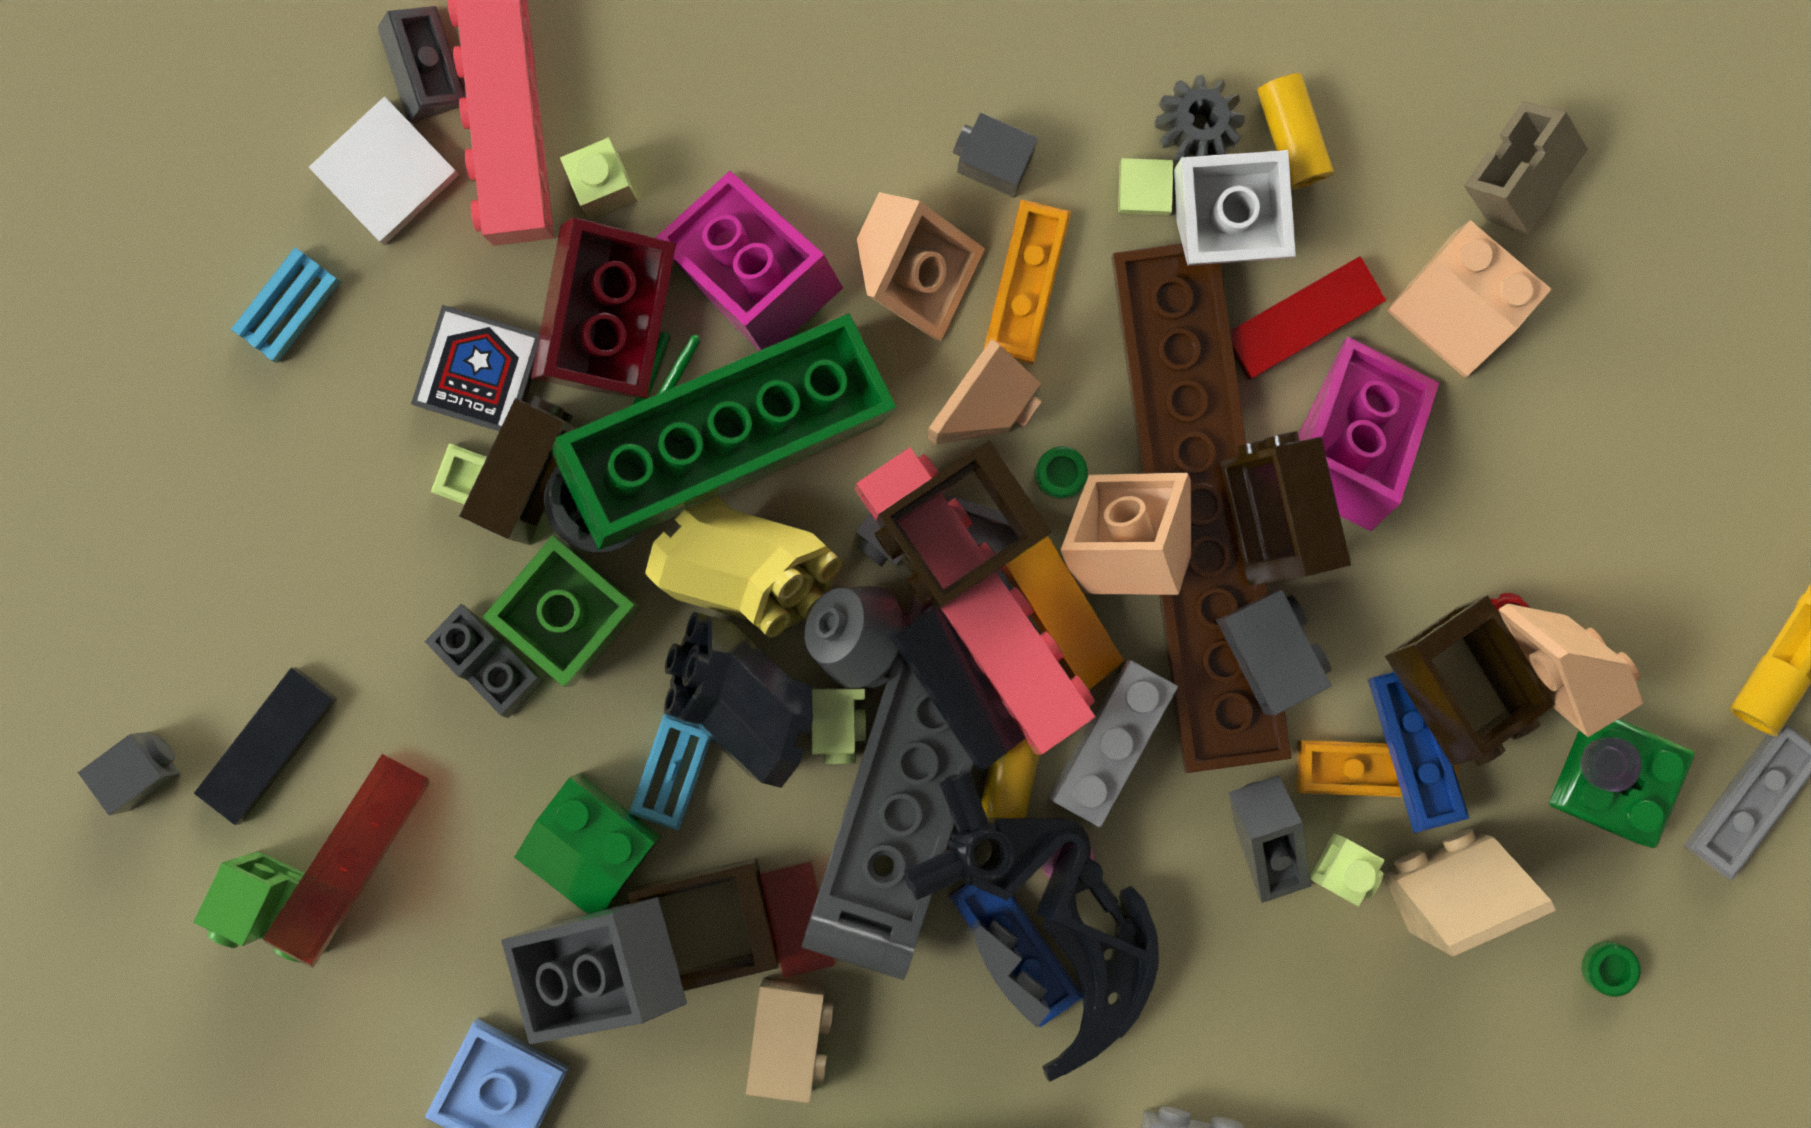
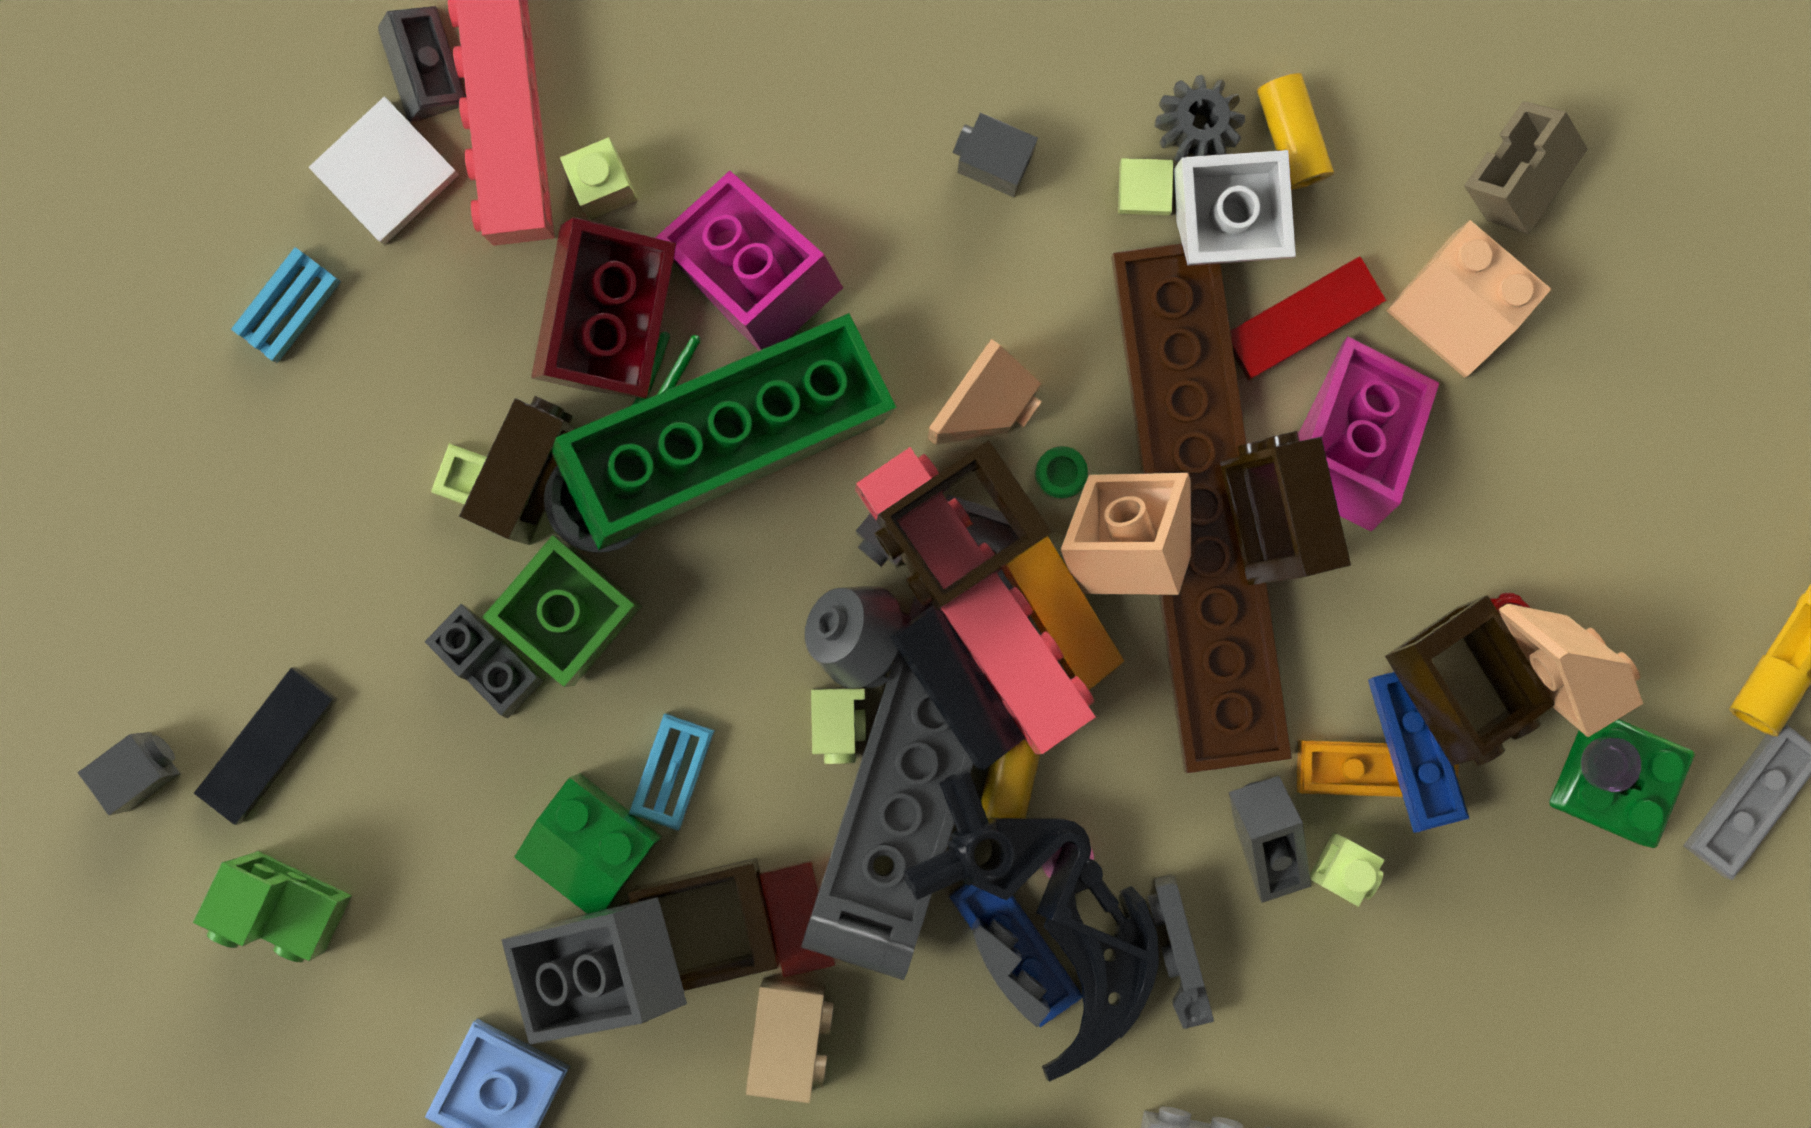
clear red tile [263,754,429,968] -> none
tile [411,305,539,432] -> none
light yellow brick [645,496,843,638] -> none
black brick [664,611,813,788] -> none
light nougat slope [857,192,985,341] -> none
light orange tile [983,199,1071,365] -> none
light grey brick [1048,660,1178,828] -> none
dark grey brick [1216,590,1332,716] -> none
tan slope [1383,829,1556,957] -> none
green tile [1582,941,1641,997] -> none
none -> dark grey hinge [1147,874,1214,1029]

